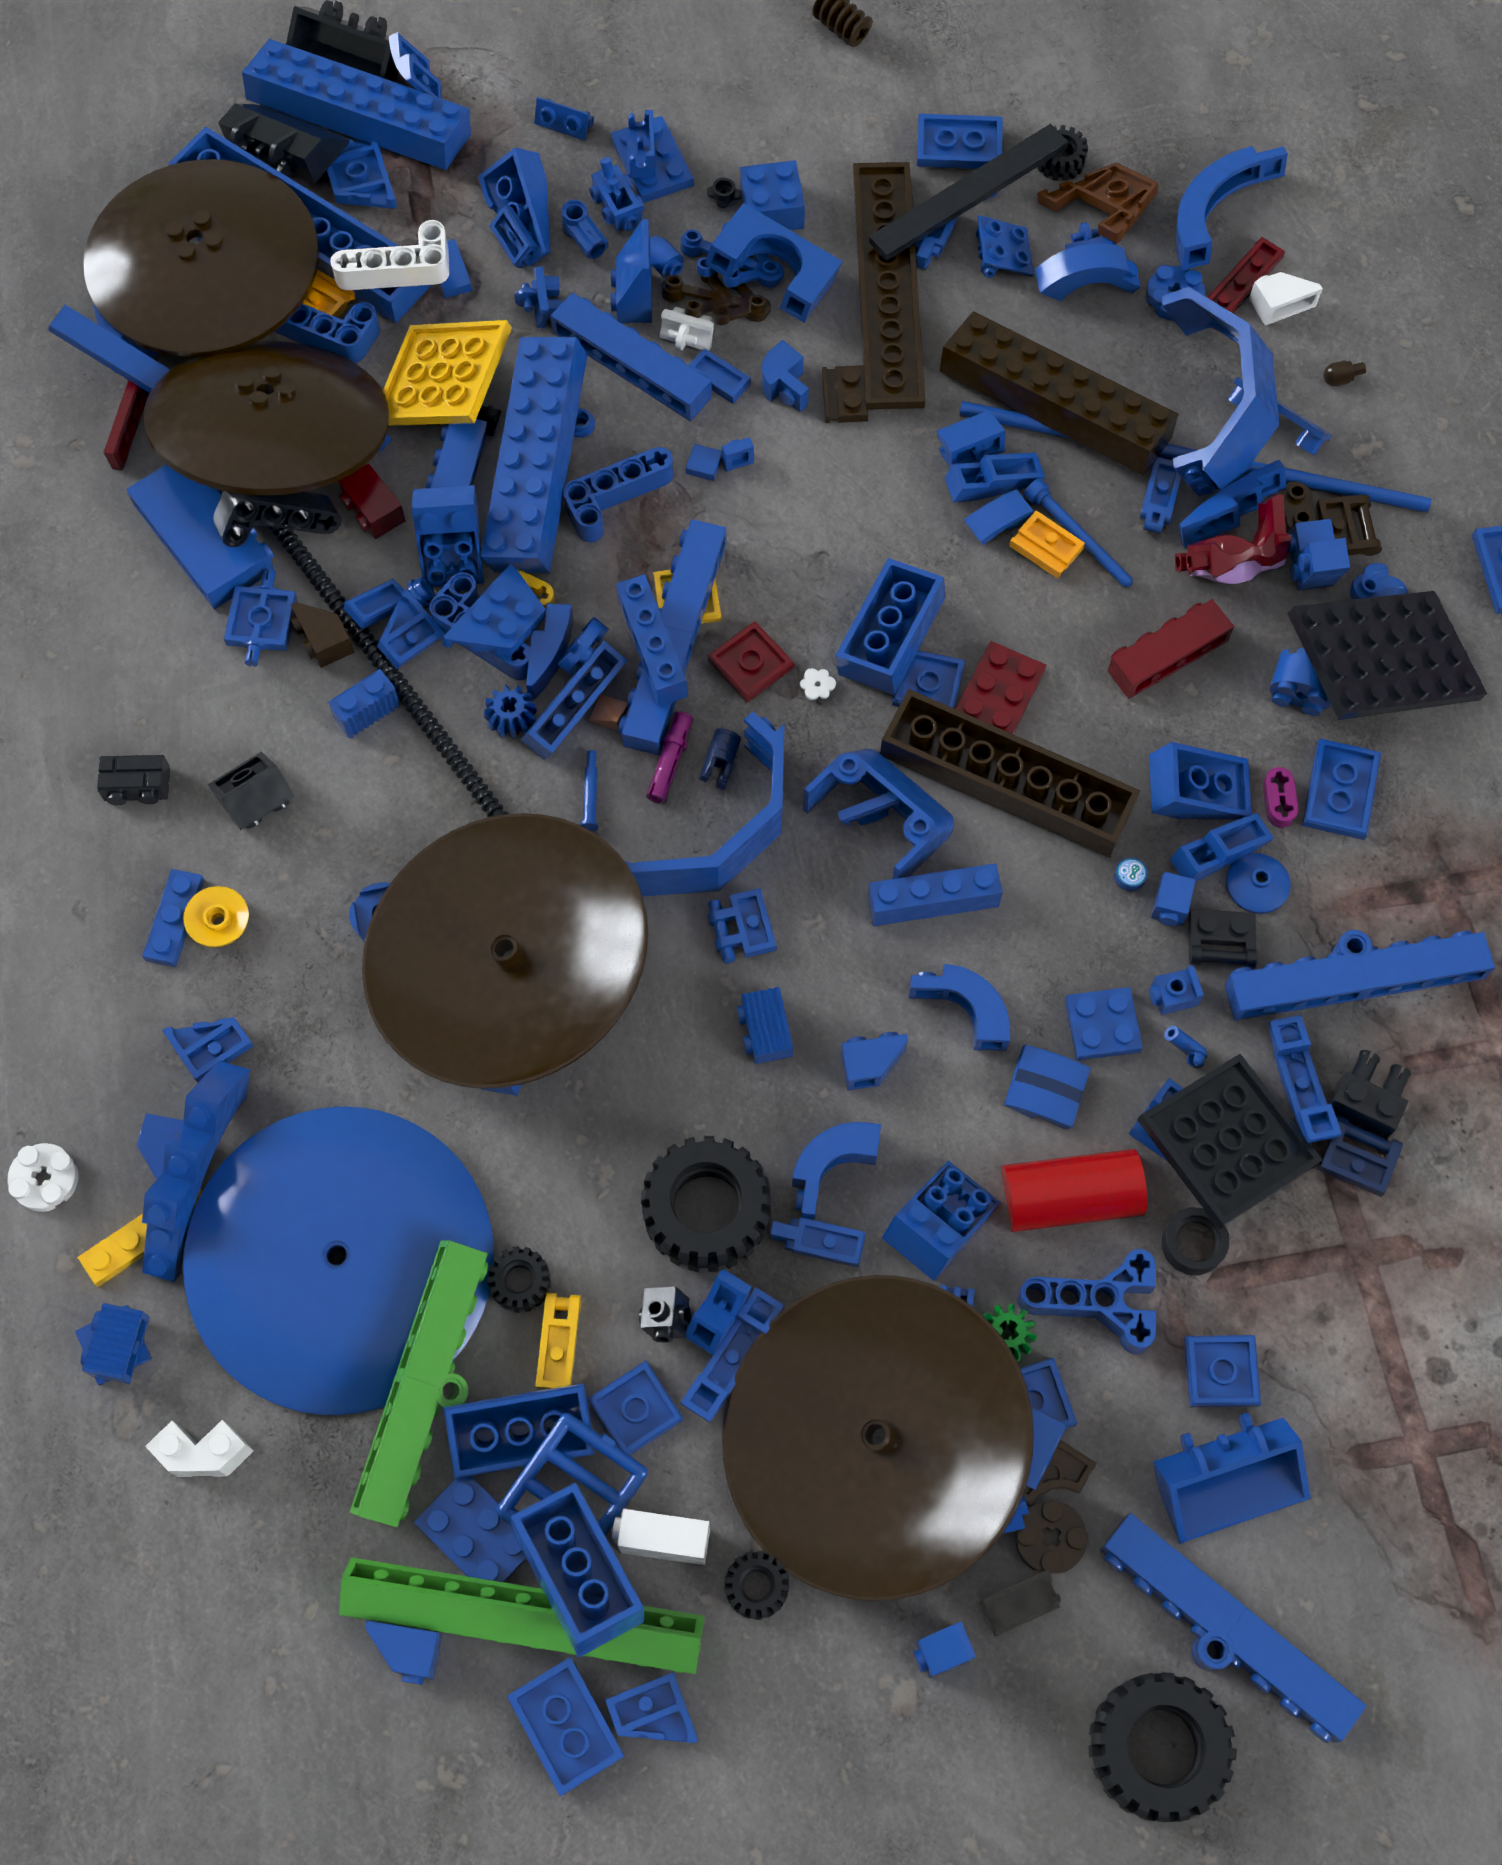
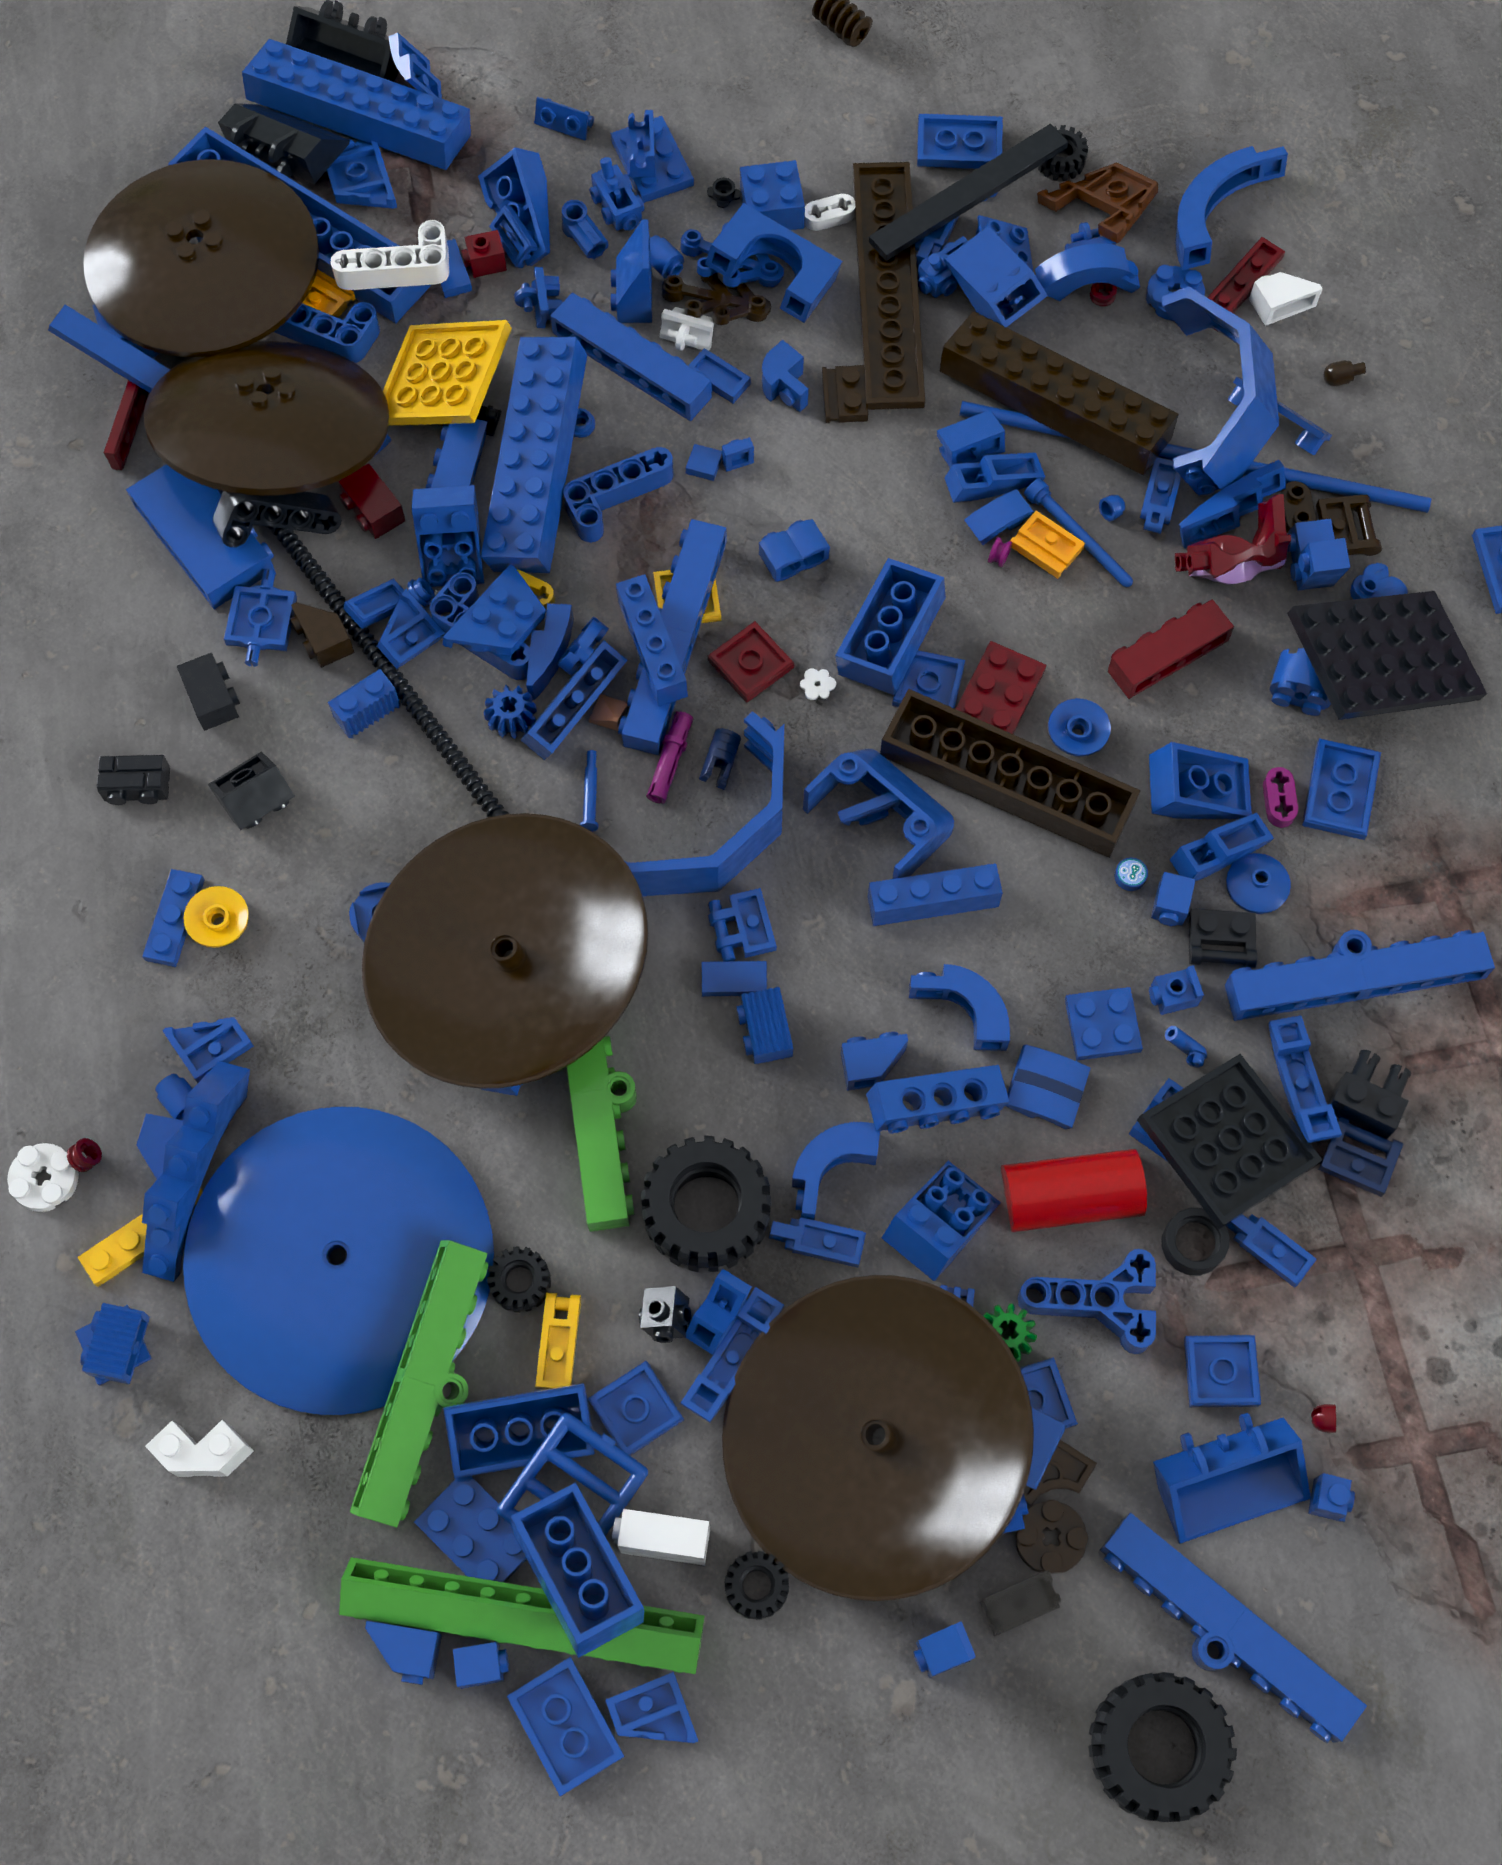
none -> dark red bush [66,1138,102,1172]
none -> blue brick [155,1074,193,1120]
none -> black brick [177,652,240,731]
none -> blue brick [453,1642,509,1689]
none -> dark red brick [461,230,507,278]
none -> bright green hinge [567,1036,637,1232]
none -> blue tile [702,961,767,997]
none -> blue brick [759,519,830,582]
none -> white beam [804,194,855,231]
none -> blue brick [866,1065,1010,1134]
none -> blue brick [917,236,968,298]
none -> blue slope [943,226,1048,327]
none -> magenta bush [988,537,1012,568]
none -> blue dish [1048,698,1111,756]
none -> dark red bush [1090,283,1117,306]
none -> blue hinge [1099,495,1125,521]
none -> blue hinge [1226,1214,1317,1288]
none -> blue brick [1308,1473,1355,1522]
none -> dark red hinge [1311,1404,1336,1433]

